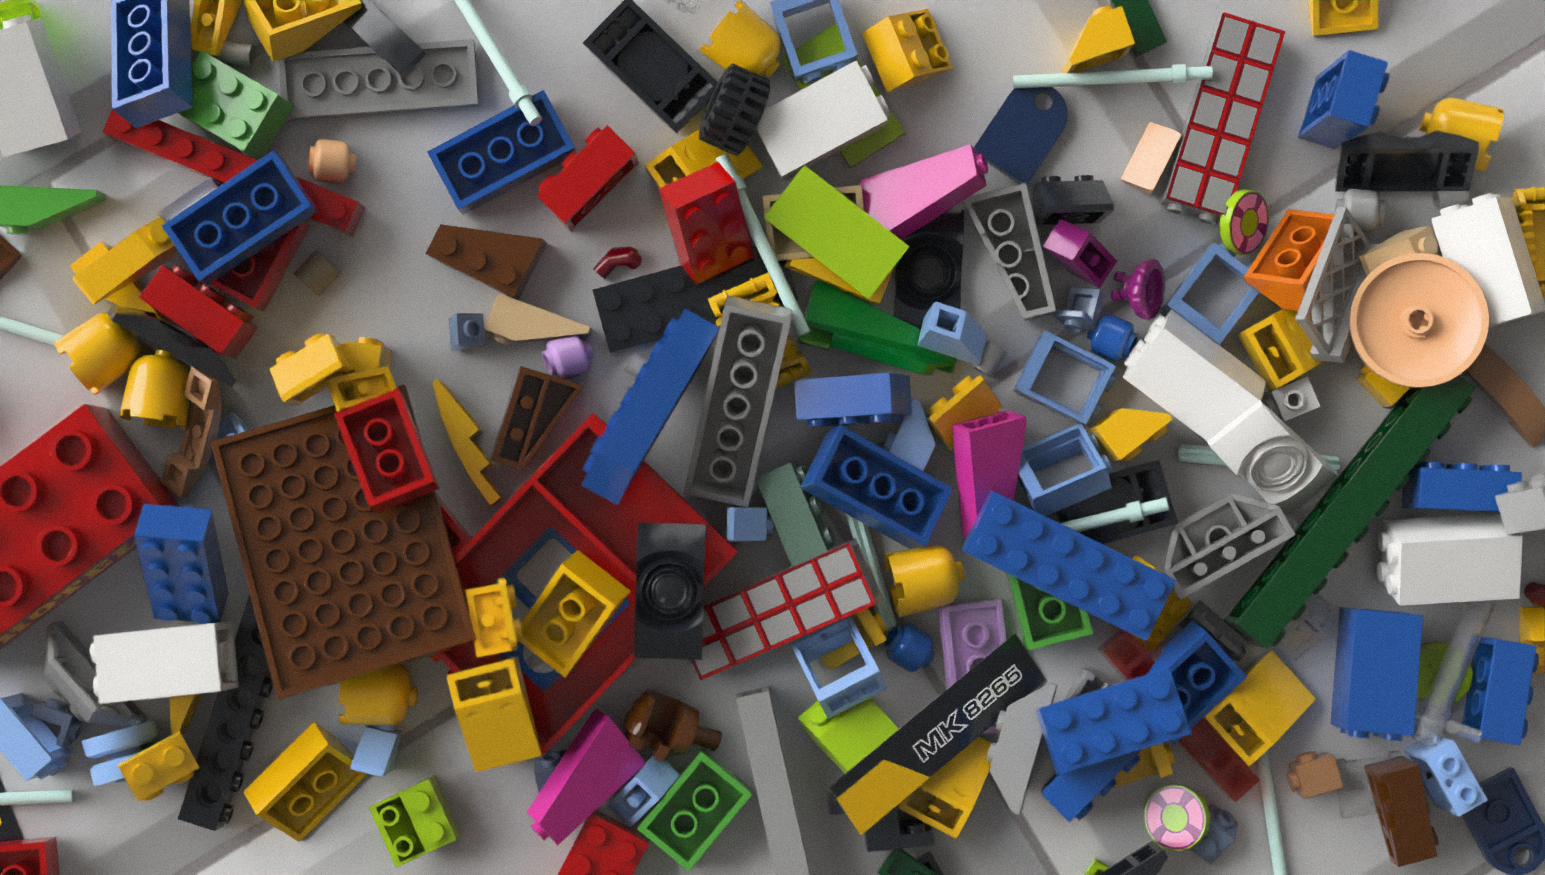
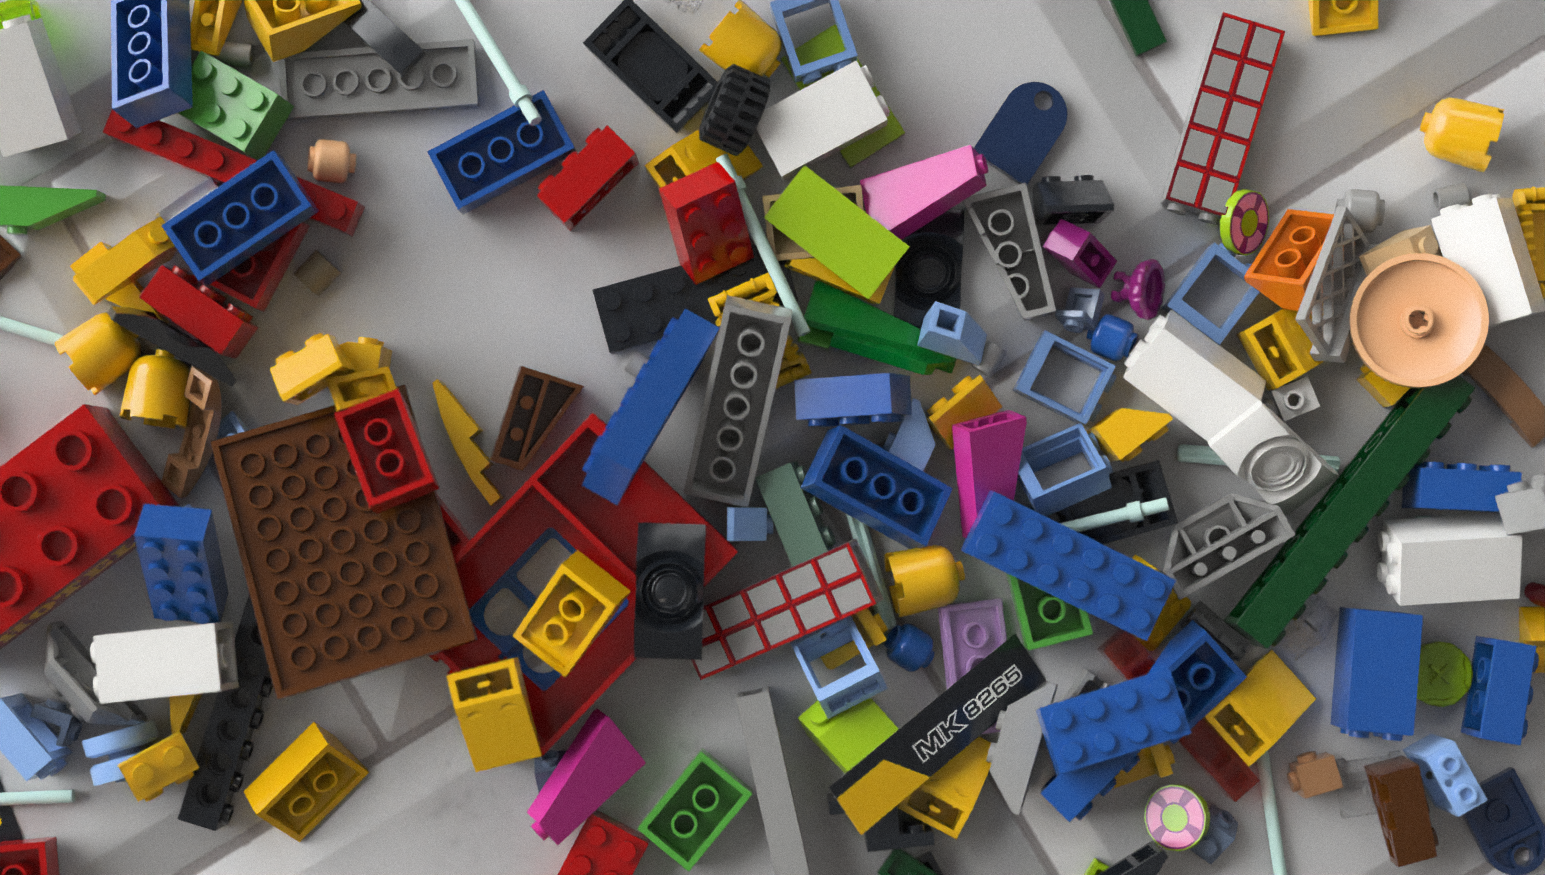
yellow cylinder [339,664,418,726] -> none
light blue slope [350,725,403,777] -> none
lime slope [368,775,462,868] -> none
reddish brown wedge [425,224,547,300] -> none
sand blue bracket [449,313,485,350] -> none
yellow bracket [465,578,523,658] -> none
tan slope [484,293,593,346] -> none
lavender head [542,335,593,380] -> none
dark red arm [593,246,642,280] -> none
light blue slope [607,755,680,827] -> none
reddish brown piece [622,689,722,763] -> none
yellow slope [862,9,953,93] -> none
light aqua bar [1013,64,1213,89] -> none
yellow slope [1062,5,1135,73] -> none
light nougat slope [1120,122,1182,194] -> none
blue brick [1298,50,1389,149] -> none
black slope [1335,131,1479,192] -> none
clear cylinder [1410,600,1497,747] -> none

